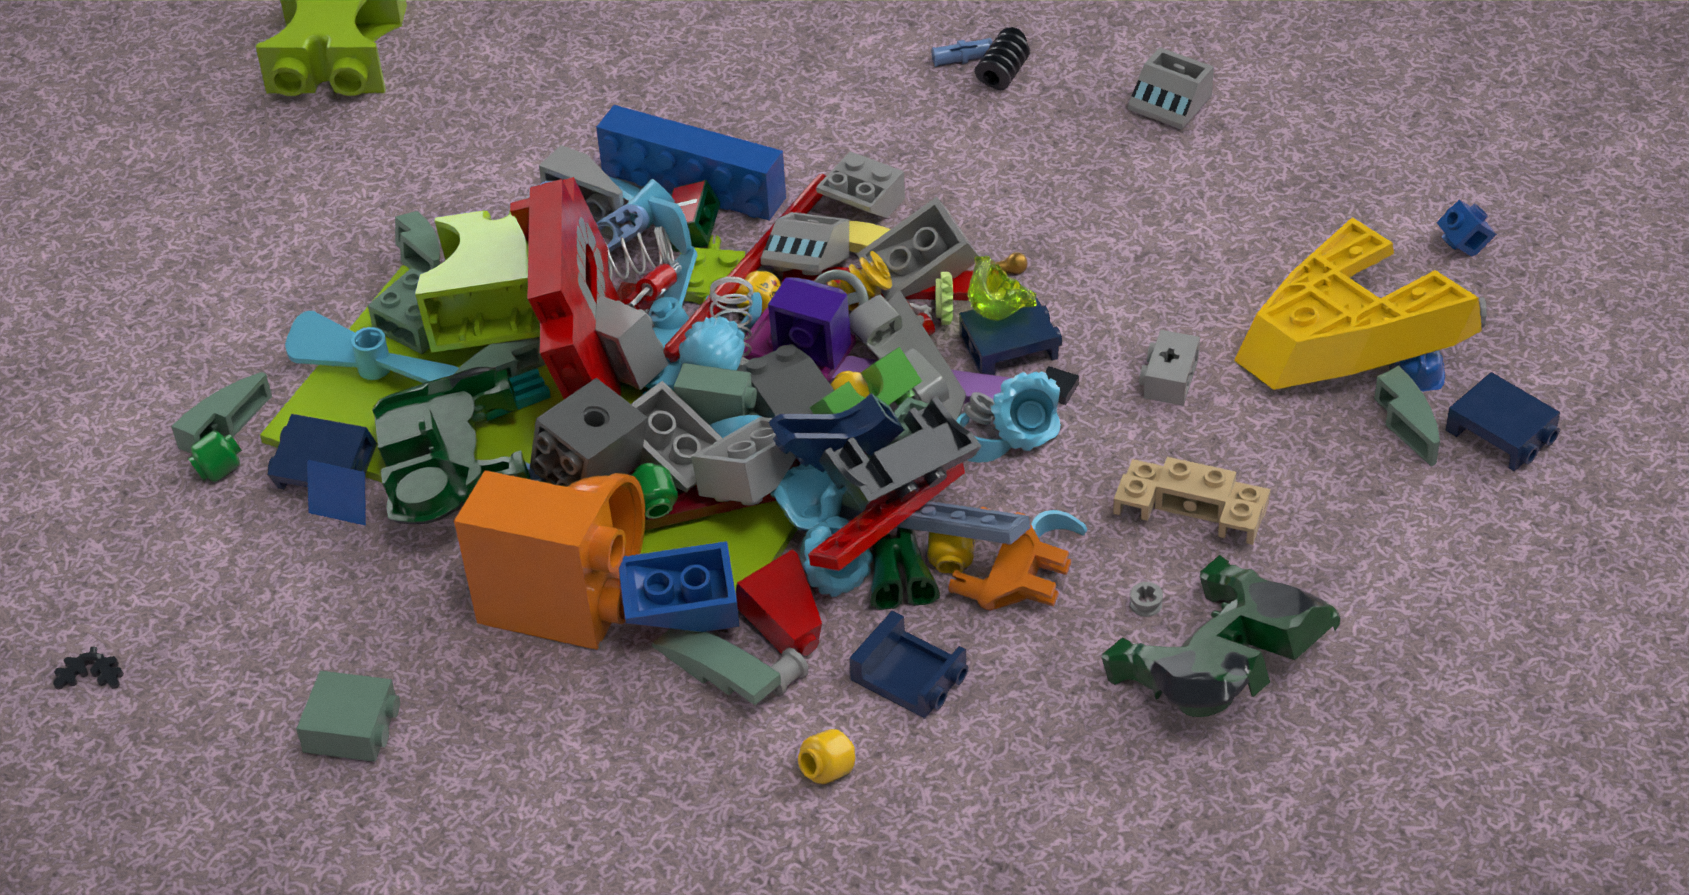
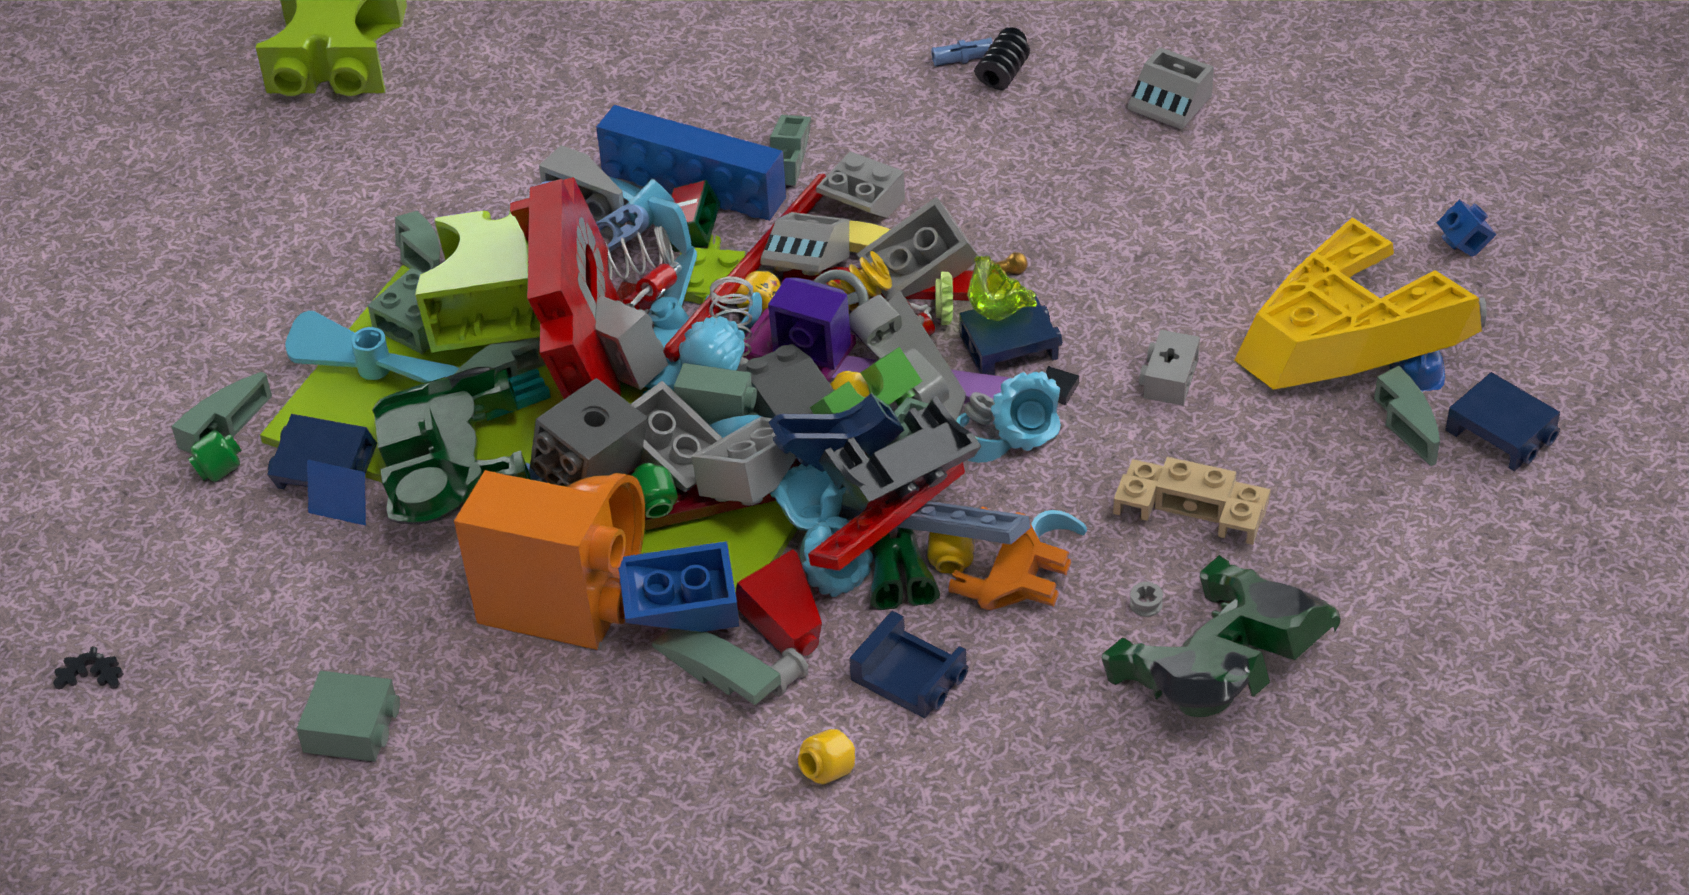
none -> sand green slope [770,115,811,185]

